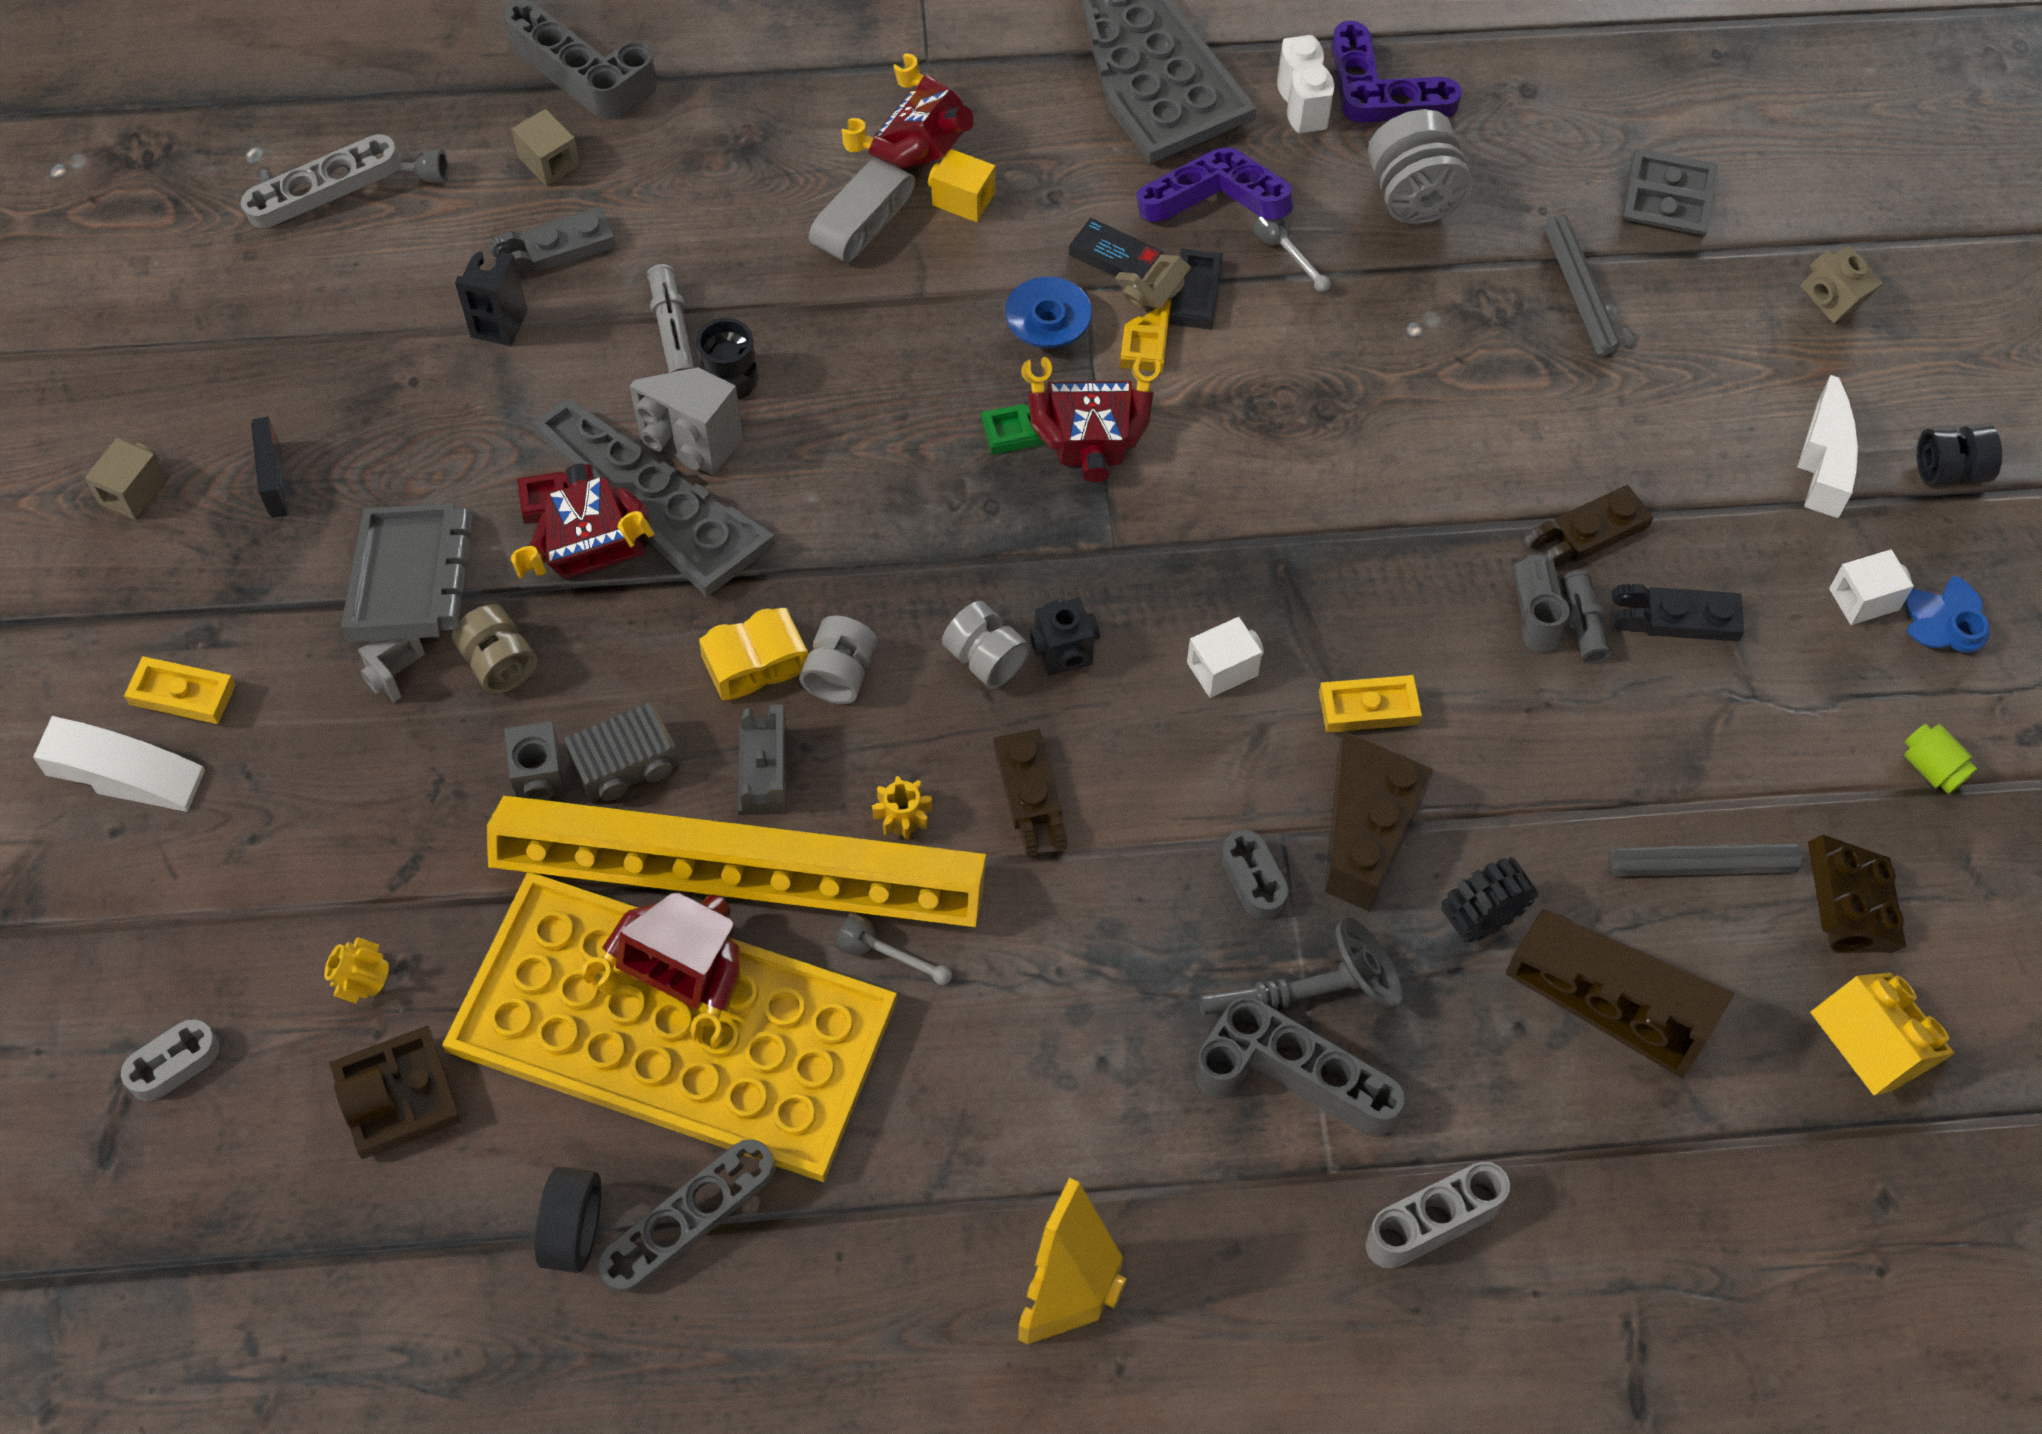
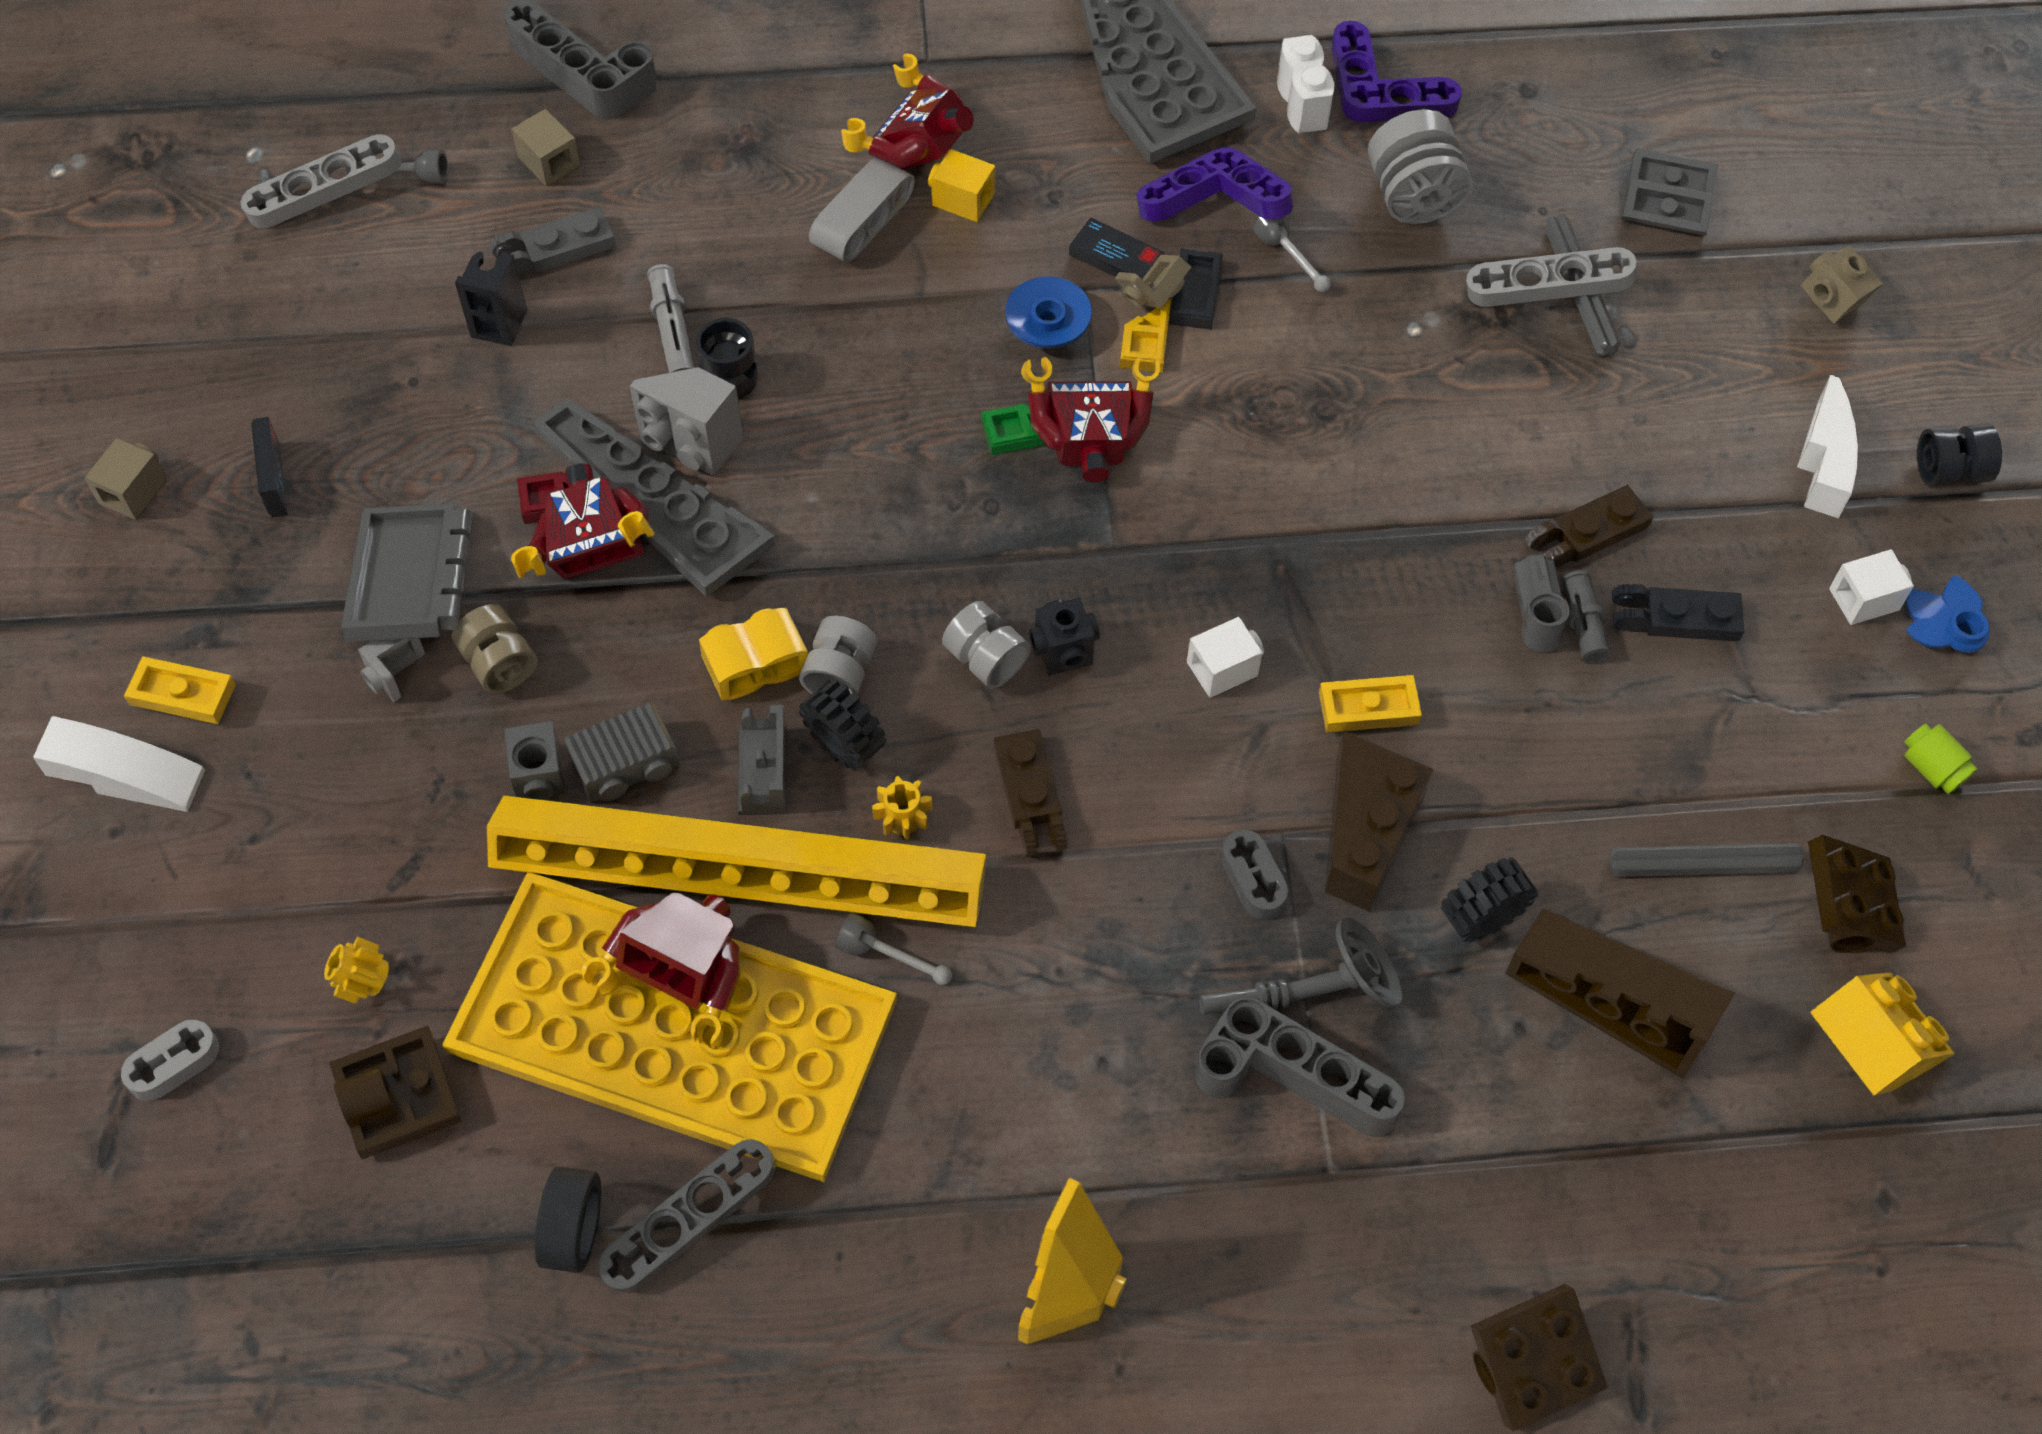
light grey beam [1365,1161,1510,1269] -> none
none -> black tyre [799,679,886,771]
none -> light grey beam [1466,247,1637,307]
none -> dark brown plate [1470,1284,1608,1431]

